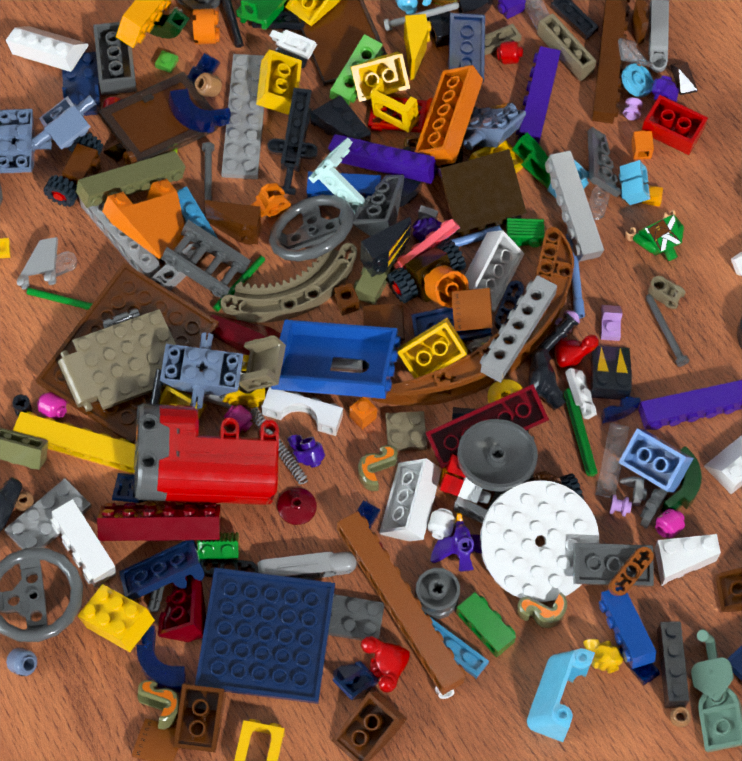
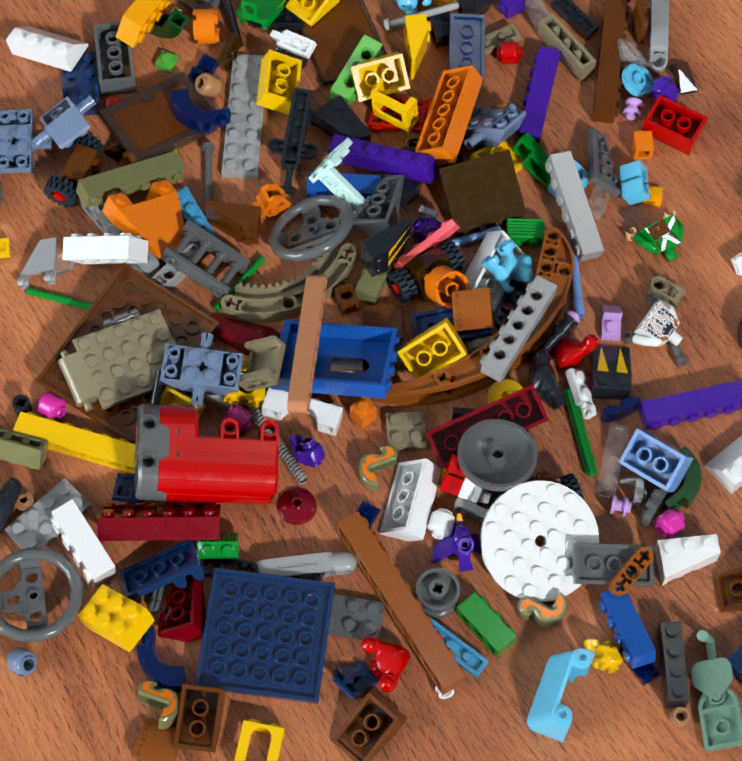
none -> white brick [63,233,148,264]
none -> dark brown plate [216,32,243,72]
none -> nougat beam [287,275,327,413]
none -> medium azure animal [481,239,534,293]
none -> white torso [622,295,683,347]

